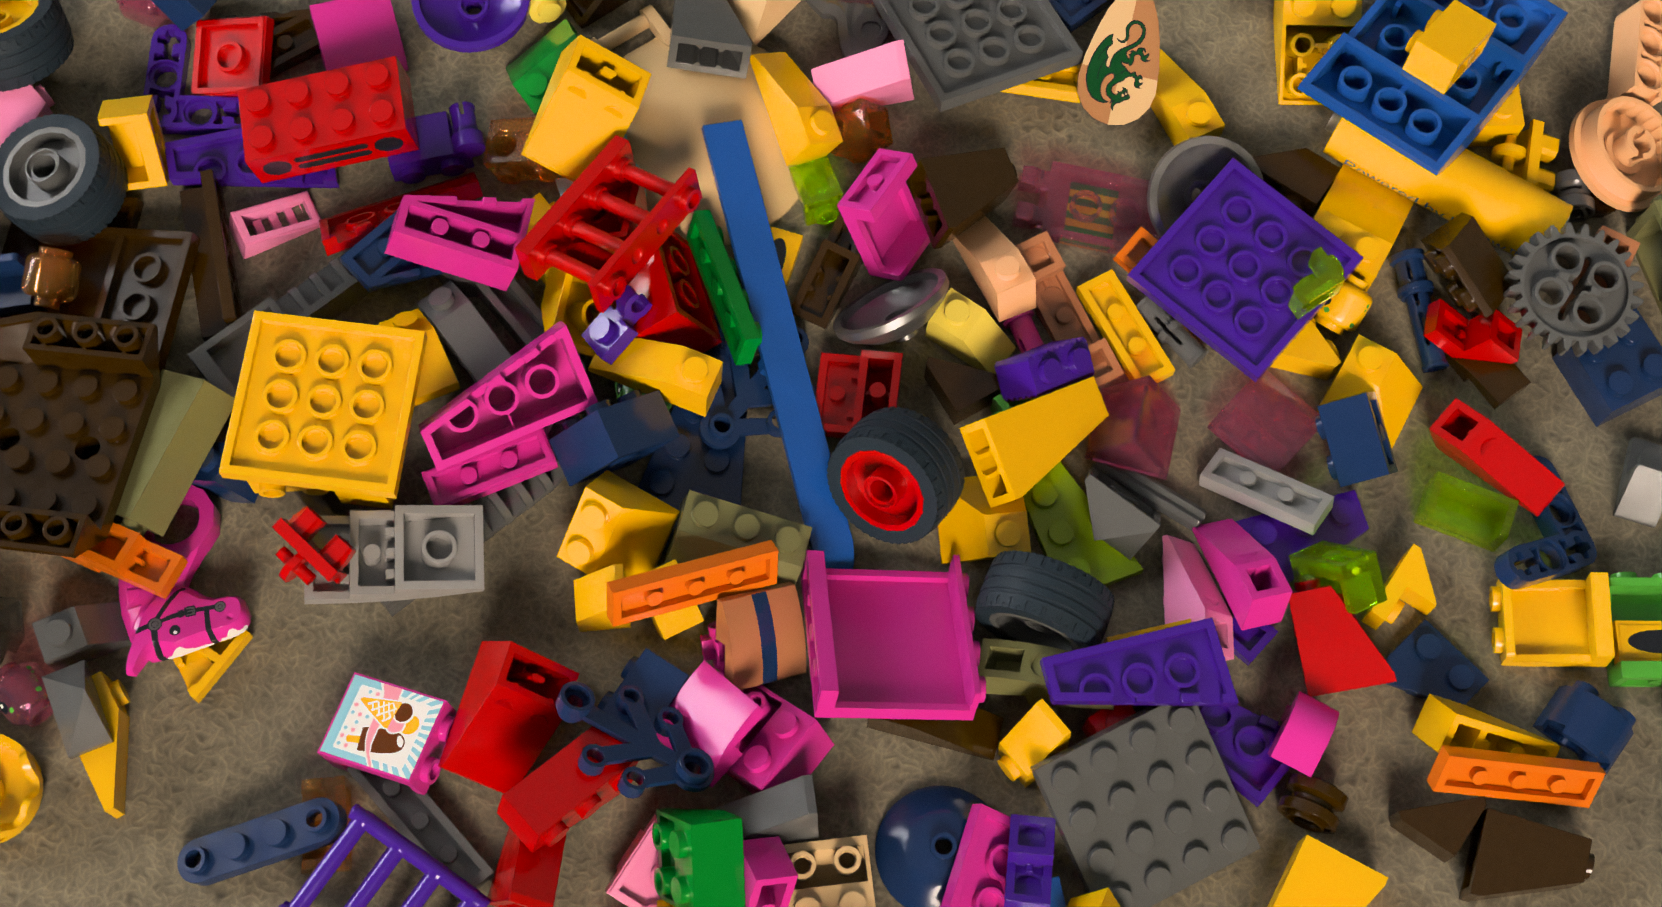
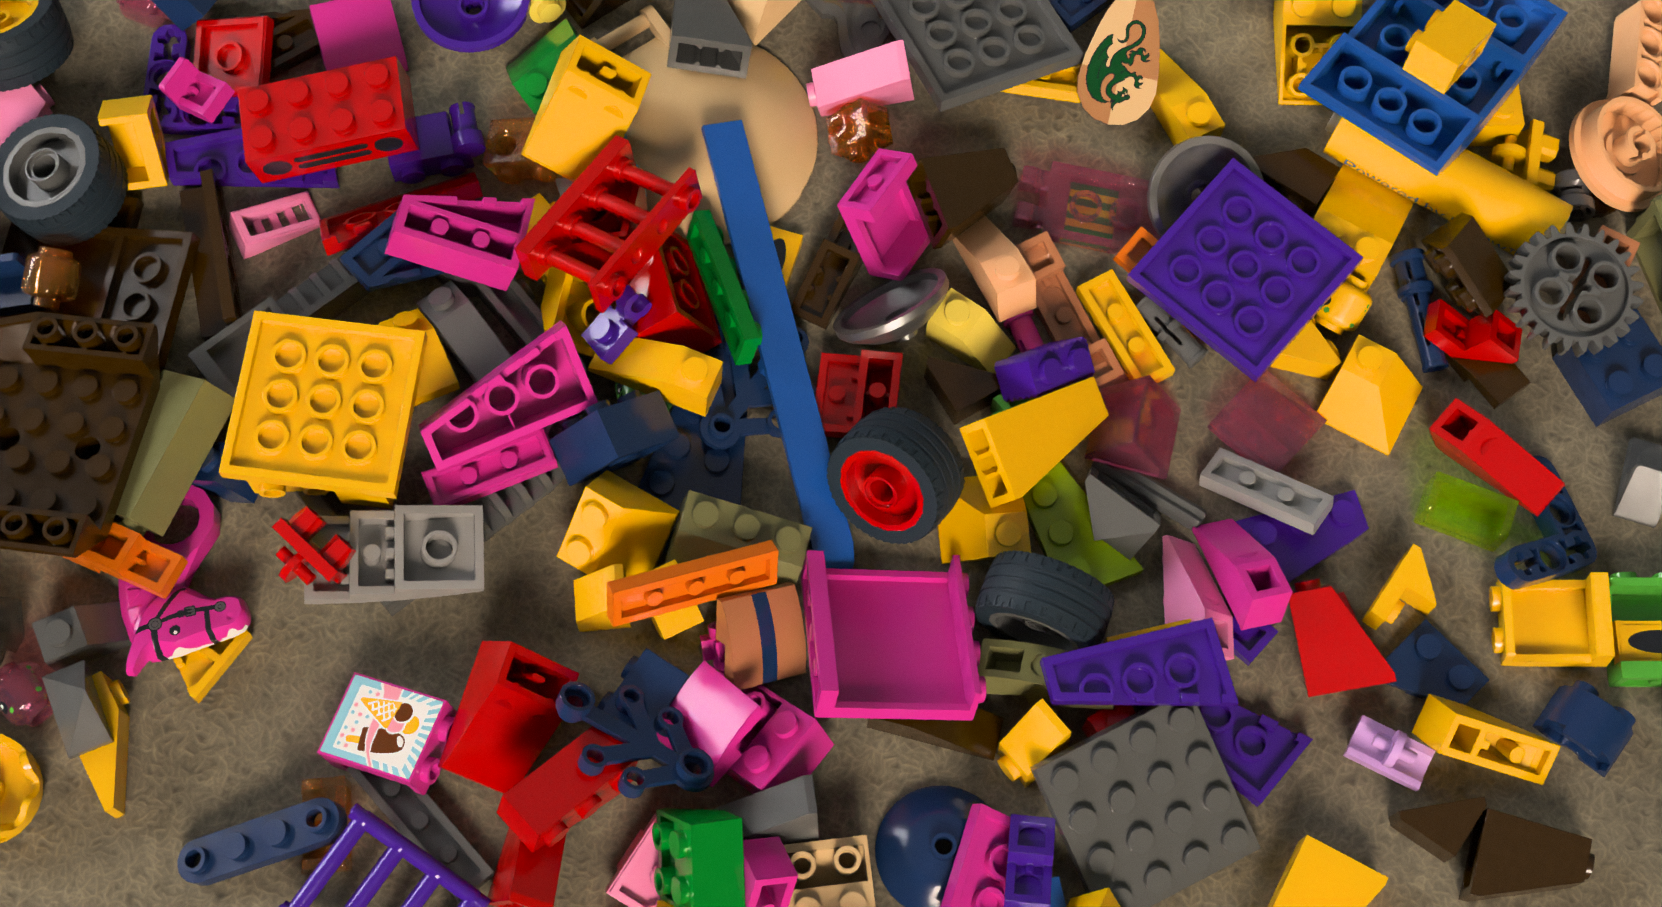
yellow slope [750,52,843,166] -> none
clear neon green bracket [789,156,843,226] -> none
dark pink brick [1267,691,1339,777] -> none
dark brown wheel [1277,773,1349,834] -> none
clear neon green bracket [1288,247,1345,319] -> none
clear neon green panel [1289,541,1387,614] -> none
dark blue brick [1315,391,1398,487] -> none
orange plate [1426,745,1606,808] -> none
none -> dark pink bracket [159,57,235,124]
none -> lavender hips [1343,715,1435,792]

